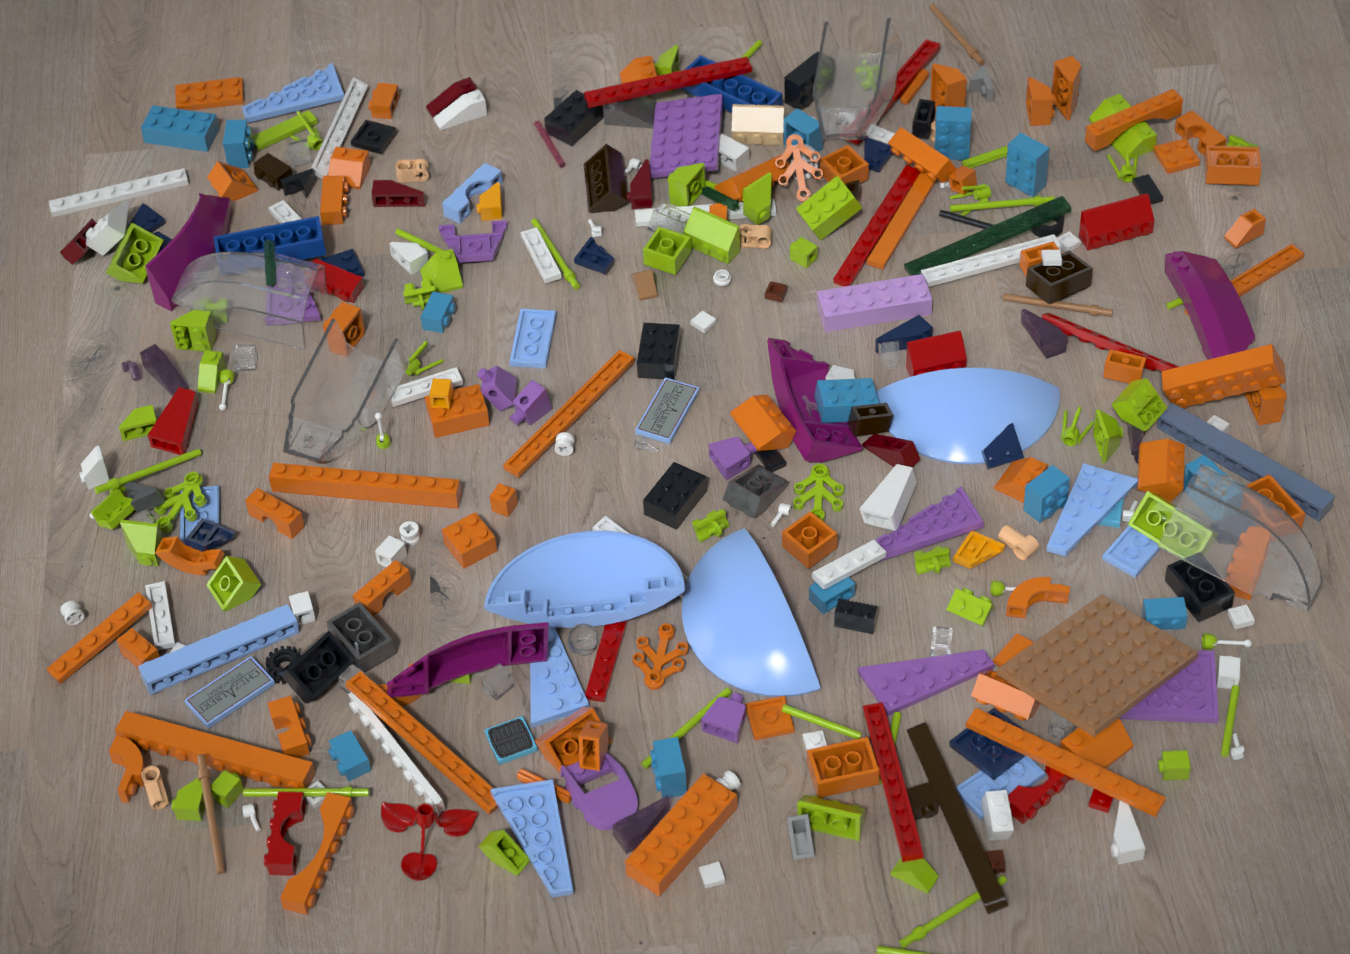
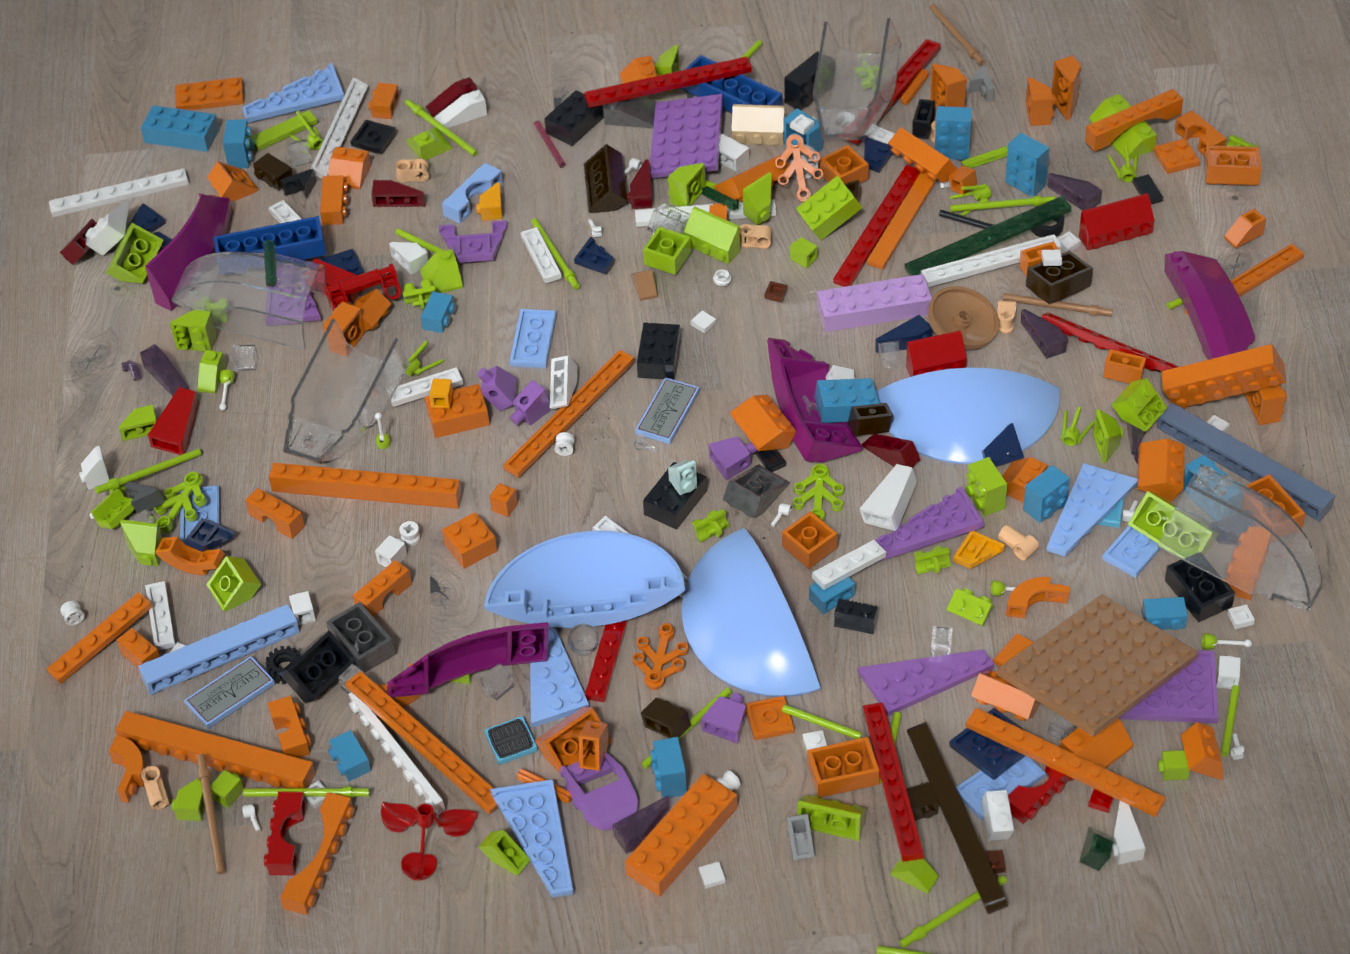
none -> red piece [324,263,401,312]
none -> orange slope [353,288,391,331]
none -> lime bar [404,99,478,157]
none -> lime slope [406,128,452,160]
none -> white slope [550,356,578,410]
none -> dark brown brick [640,697,691,738]
none -> light aqua slope [668,460,697,495]
none -> white tile [790,114,814,135]
none -> medium nougat dish [927,286,999,350]
none -> lime brick [965,457,1007,516]
none -> light nougat piece [997,300,1016,334]
none -> clear purple slope [1047,173,1102,211]
none -> clear green slope [1079,827,1114,871]
none -> orange slope [1181,722,1224,780]

